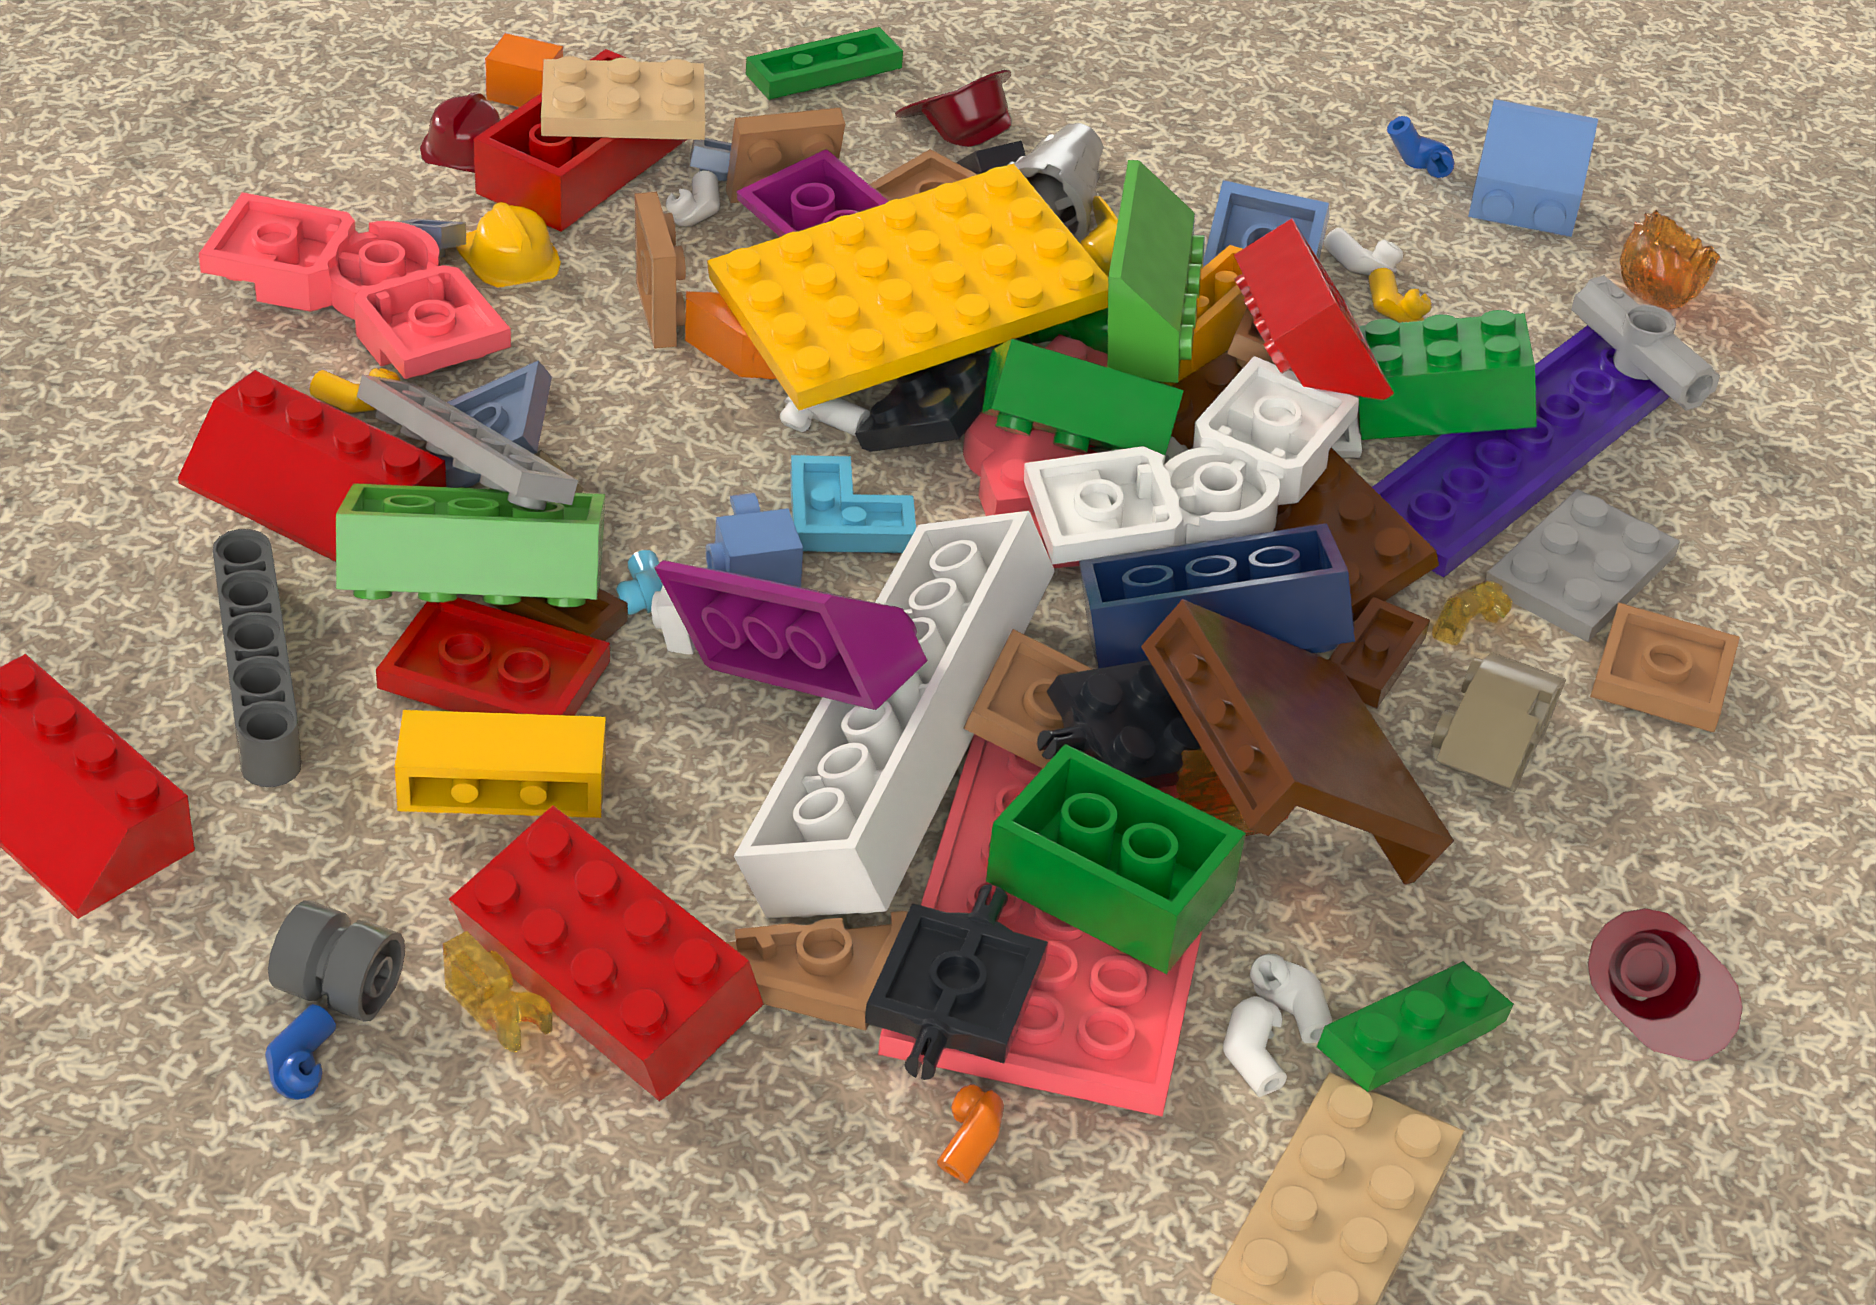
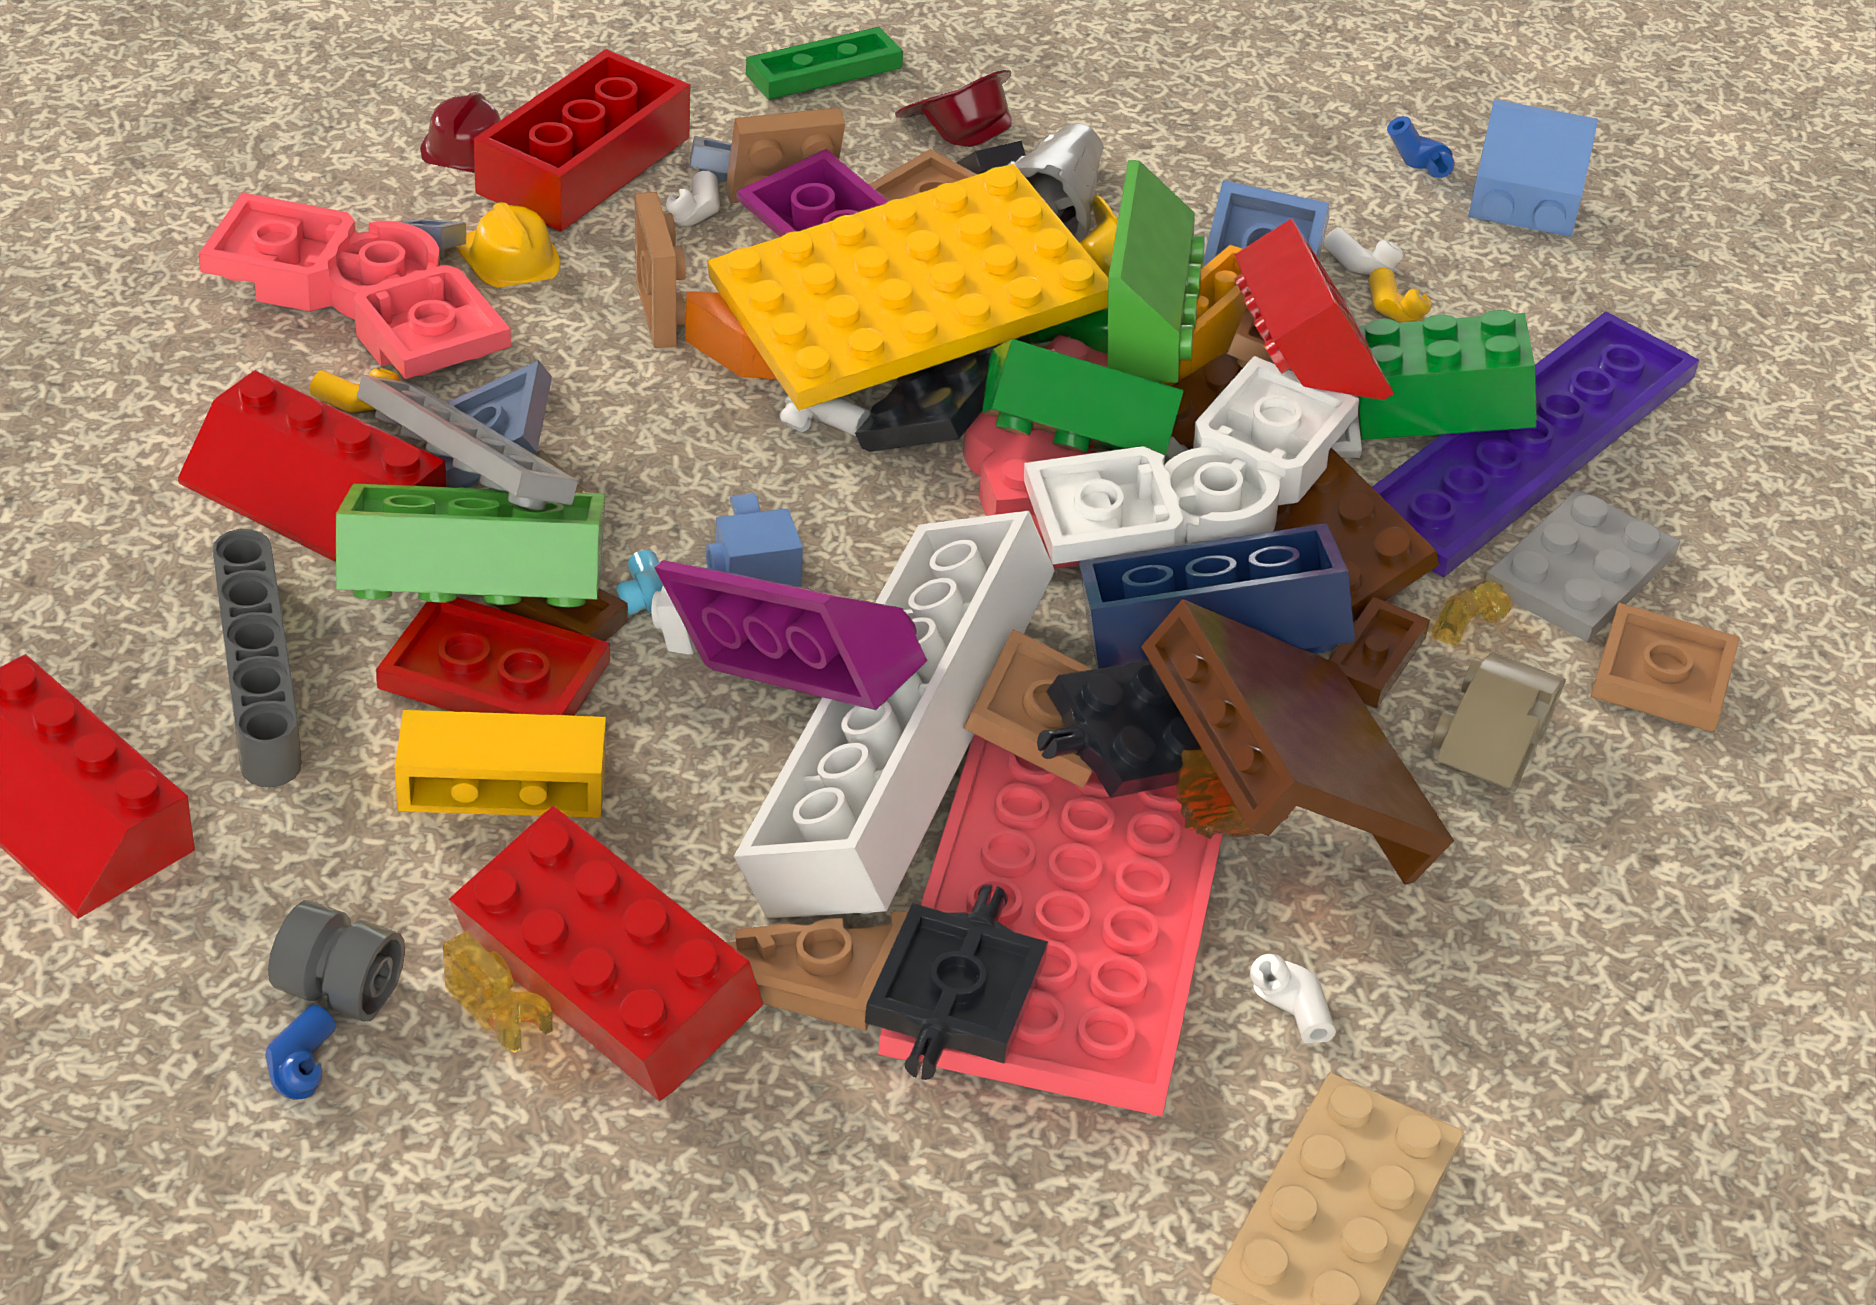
orange brick [485,33,563,107] -> none
tan plate [541,56,705,140] -> none
medium azure plate [790,455,916,553] -> none
orange arm [937,1084,1004,1183] -> none
green brick [986,744,1246,975] -> none
white arm [1223,996,1287,1097] -> none
green plate [1317,961,1514,1092] -> none
light grey piece [1571,275,1720,411] -> none
dark red piece [1587,908,1743,1061] -> none
clear orange hair [1620,210,1721,310] -> none

